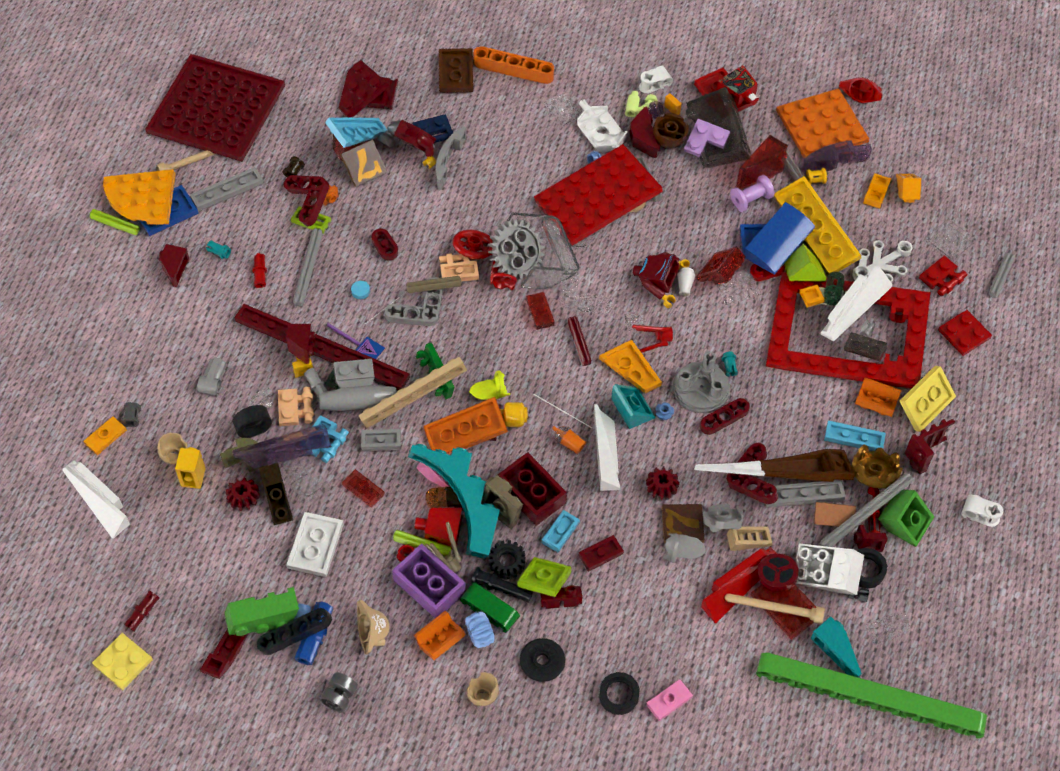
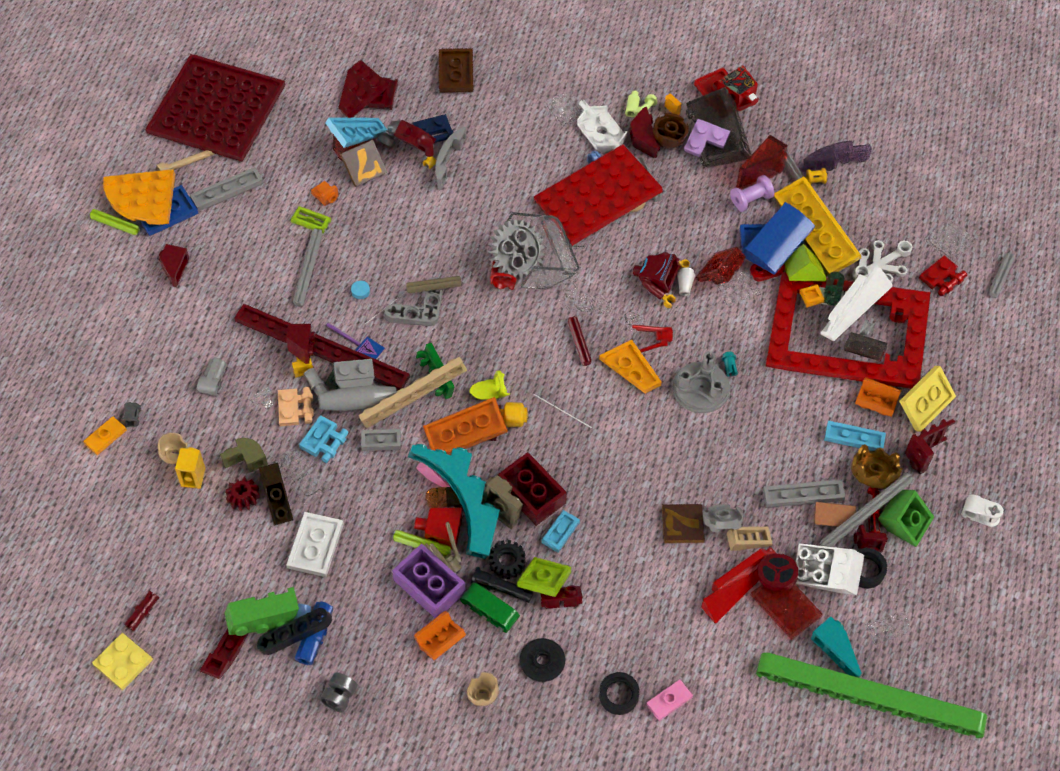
white wedge [63,460,130,538] -> none
teal pin [206,240,231,259] -> none
black tyre [232,405,272,438] -> none
clear purple wedge [232,424,331,468] -> none
red axle [252,253,267,288] -> none
dark brown bush [282,156,305,177] -> none
dark red beam [283,175,330,227] -> none
clear red plate [342,469,385,508] -> none
tan hat [357,600,389,655] -> none
dark red plate [371,228,398,261] -> none
red plate [397,545,415,562] -> none
light nougat plate [439,253,479,282] -> none
red plate [452,230,493,259] -> none
light blue gear [465,612,495,649] -> none
orange beam [473,46,554,84] -> none
clear red plate [526,292,555,330] -> none
orange piece [552,426,586,455] -> none
dark red plate [578,535,624,572] -> none
white wedge [594,404,620,491] -> none
teal slope [611,384,656,429] -> none
white piece [639,66,673,93] -> none
dark red gear [646,466,680,501] -> none
plate [648,101,664,119] -> none
medium blue plate [655,402,674,420] -> none
light grey piece [663,533,706,563] -> none
reddish brown plate [694,449,855,482] -> none
dark red beam [700,398,750,435] -> none
tan piece [725,594,825,624] -> none
dark red beam [726,443,778,504] -> none
orange plate [776,88,869,161] -> none
red hat [839,77,883,103] -> none
black piece [848,588,869,602] -> none
light orange slope [863,173,892,209] -> none
light orange slope [896,174,921,203] -> none
red plate [938,310,992,356] -> none

